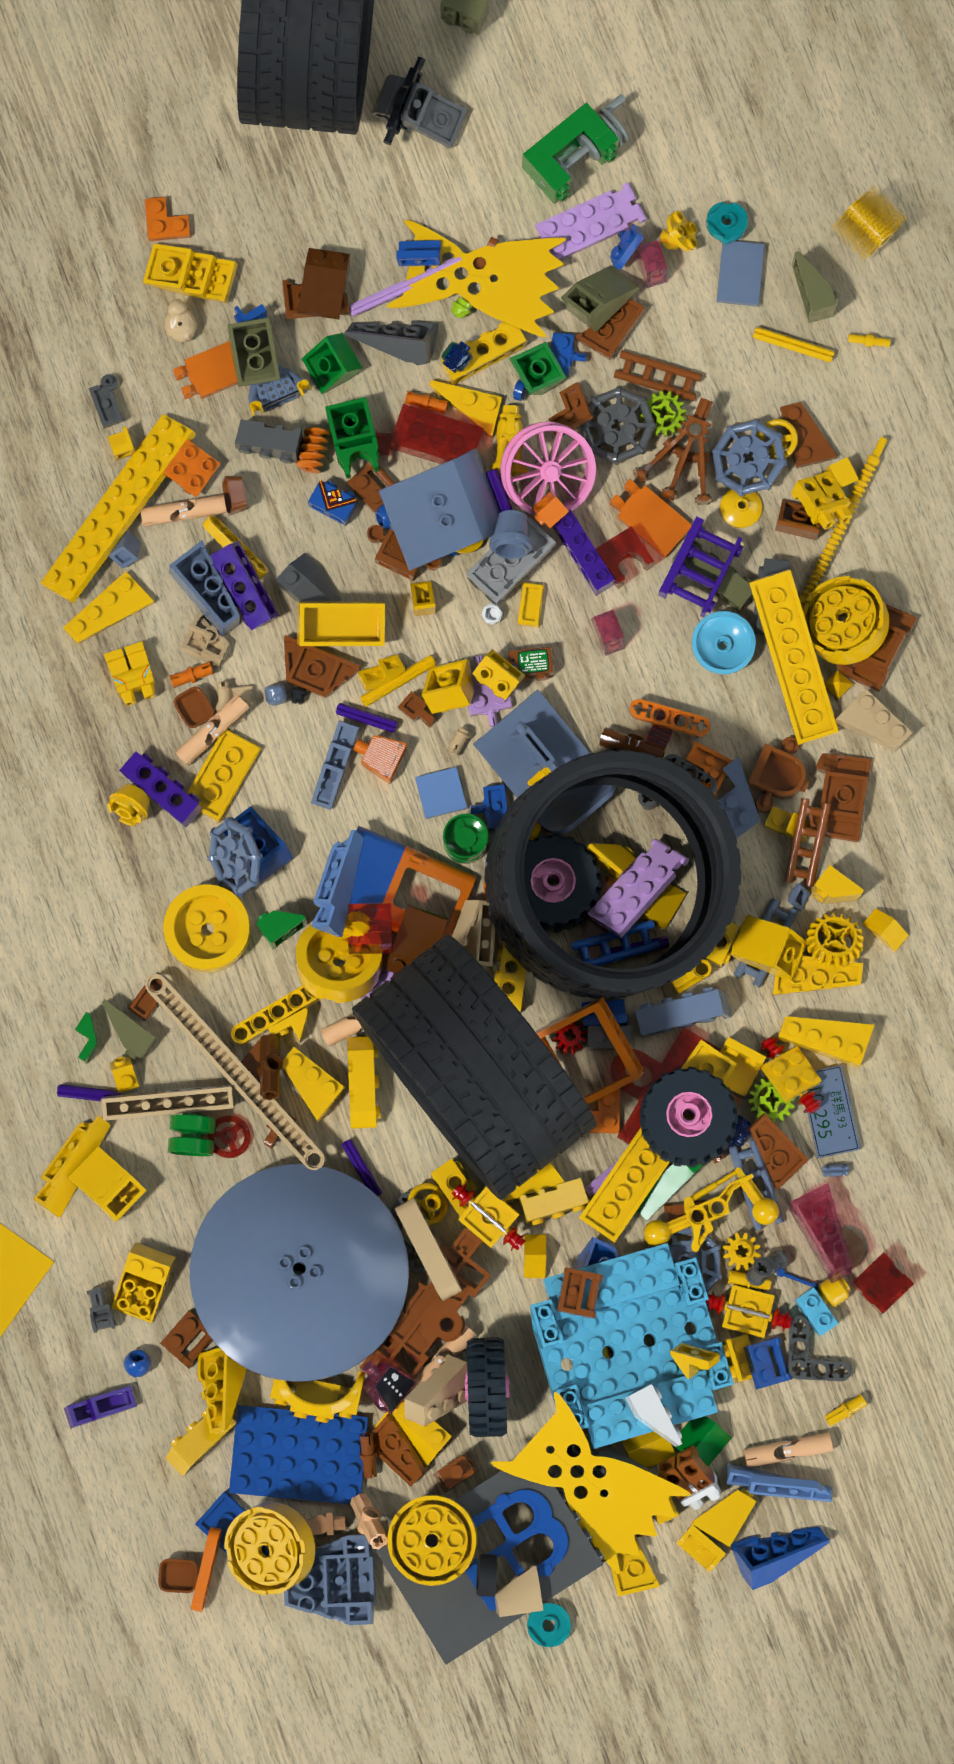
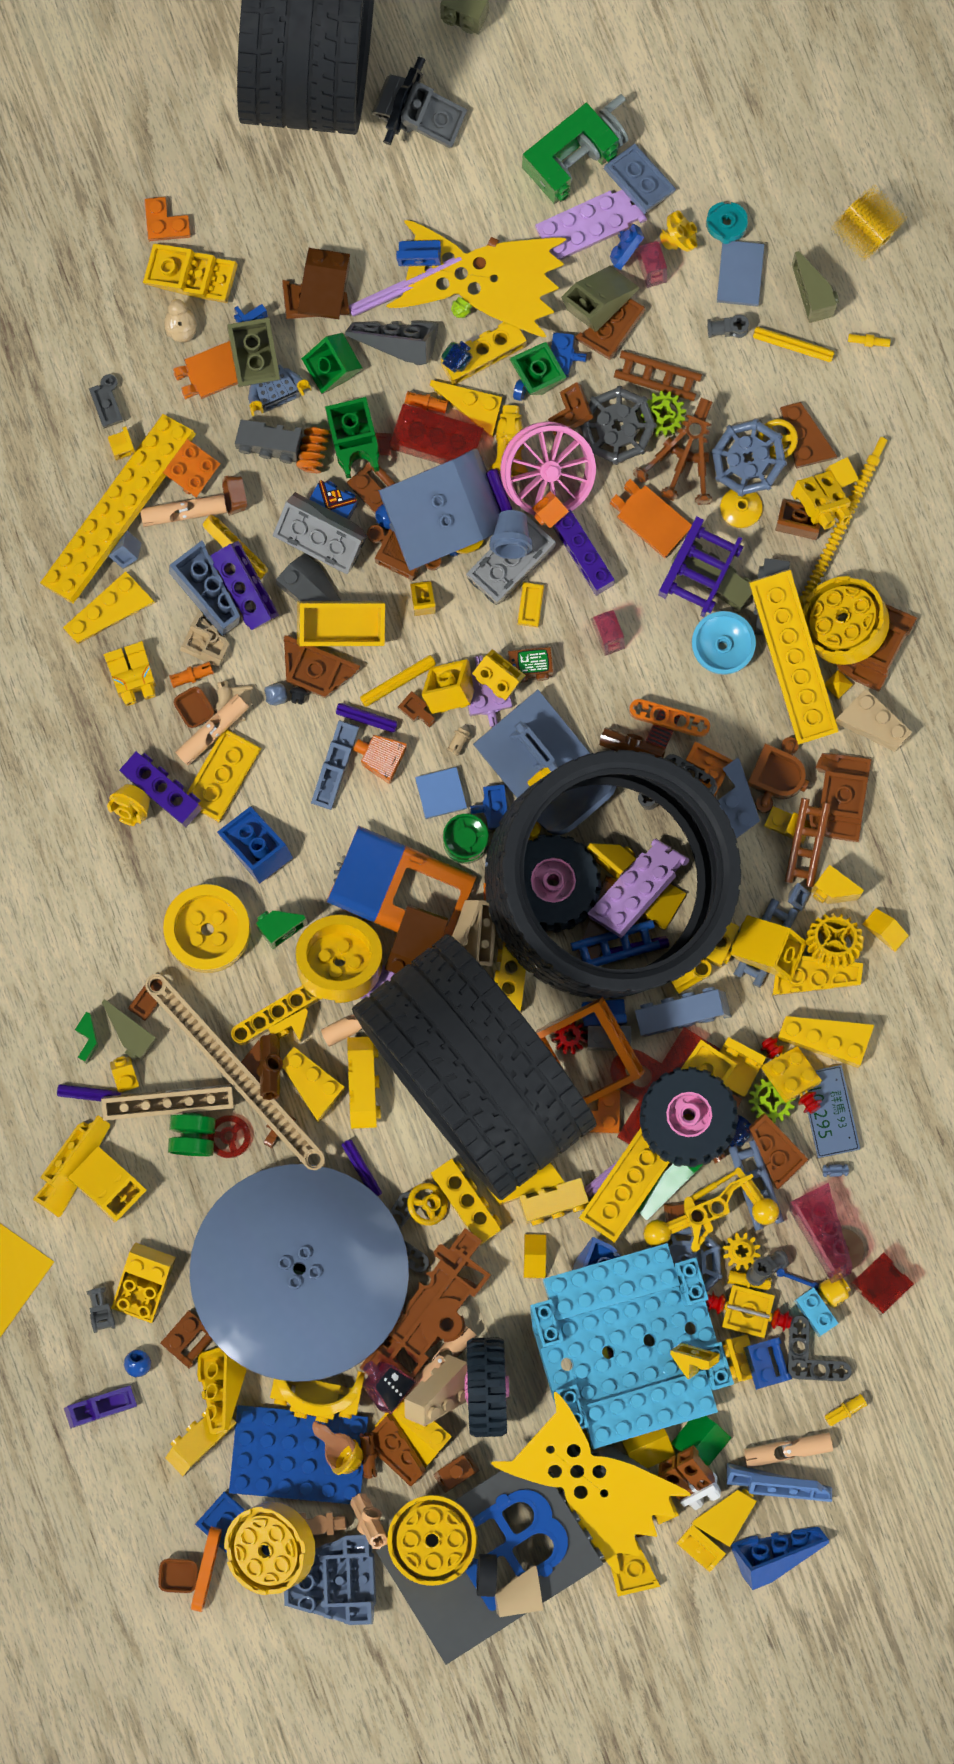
sand blue plate [207,817,263,897] -> none
medium blue wedge [312,830,364,937] -> none
clear red piece [348,903,392,954] -> none
yellow slope [358,654,405,691] -> none
tan beam [395,1198,463,1301] -> none
yellow plate [451,1184,526,1251] -> none
white tile [481,603,503,625] -> none
teal plate [527,1603,571,1647] -> none
dark orange plate [557,1267,603,1319] -> none
clear red piece [596,526,654,589] -> none
white slope [625,1384,682,1446] -> none
none -> light grey piece [273,492,367,574]
none -> piece [312,1421,363,1475]
none -> sand blue tile [603,144,676,214]
none -> dark grey connector [707,315,749,338]

